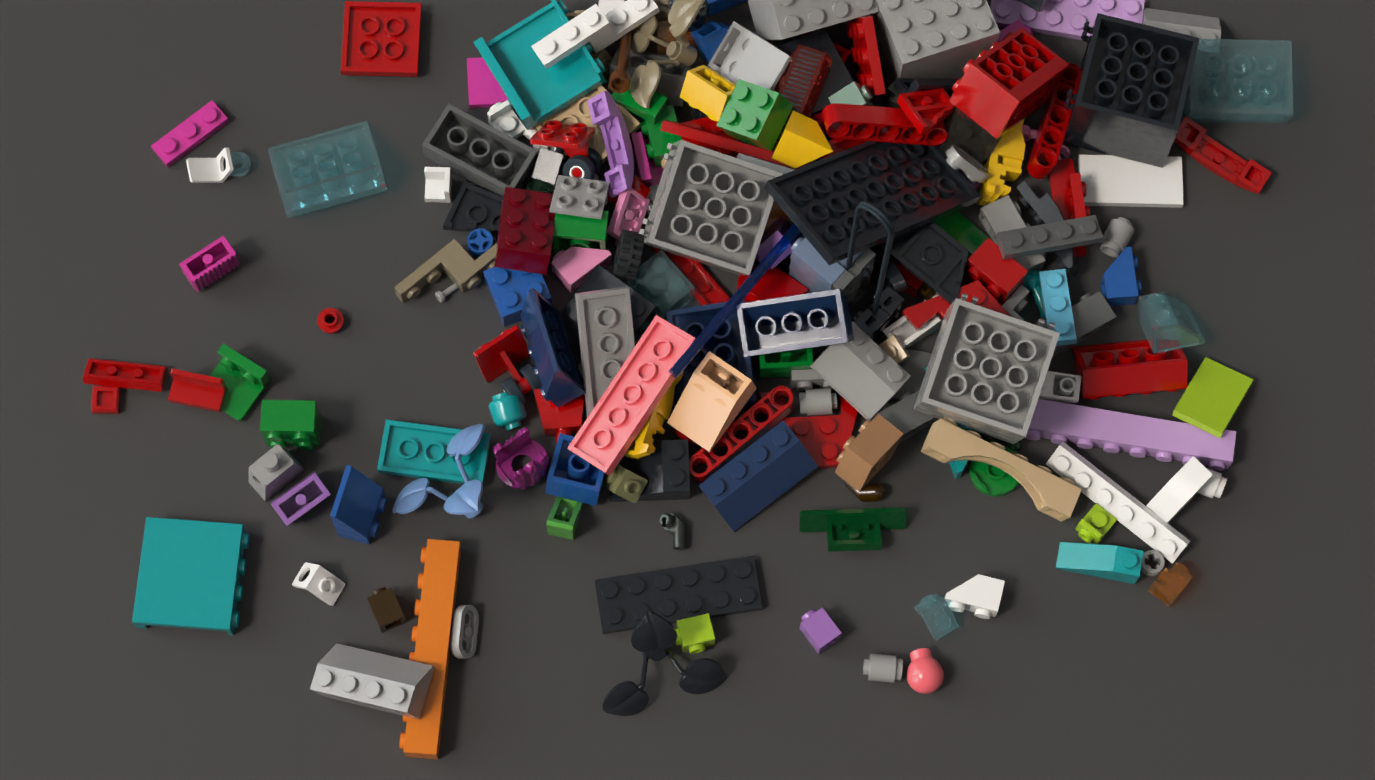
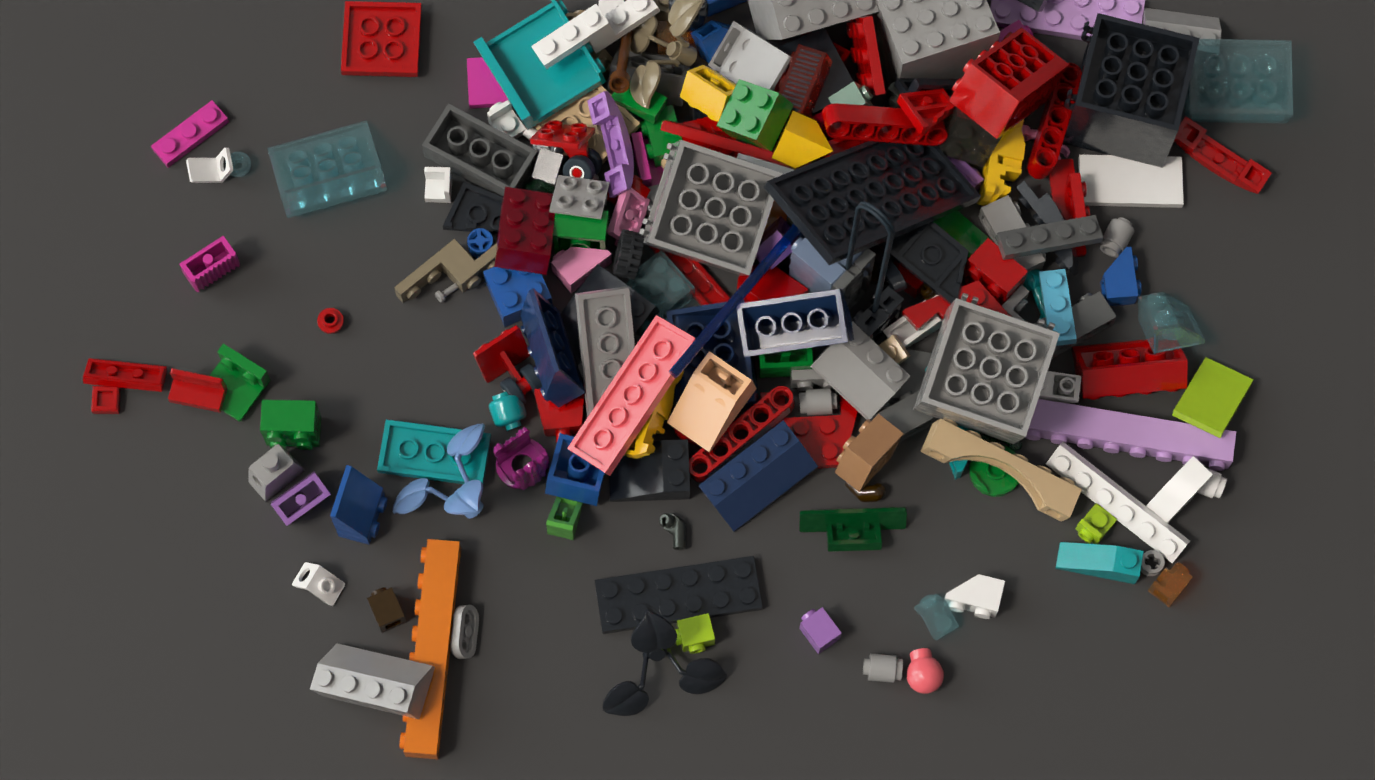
teal panel [132,517,250,635] -> none
olive bracket [602,464,647,503] -> none
light grey plate [946,144,990,183] -> none

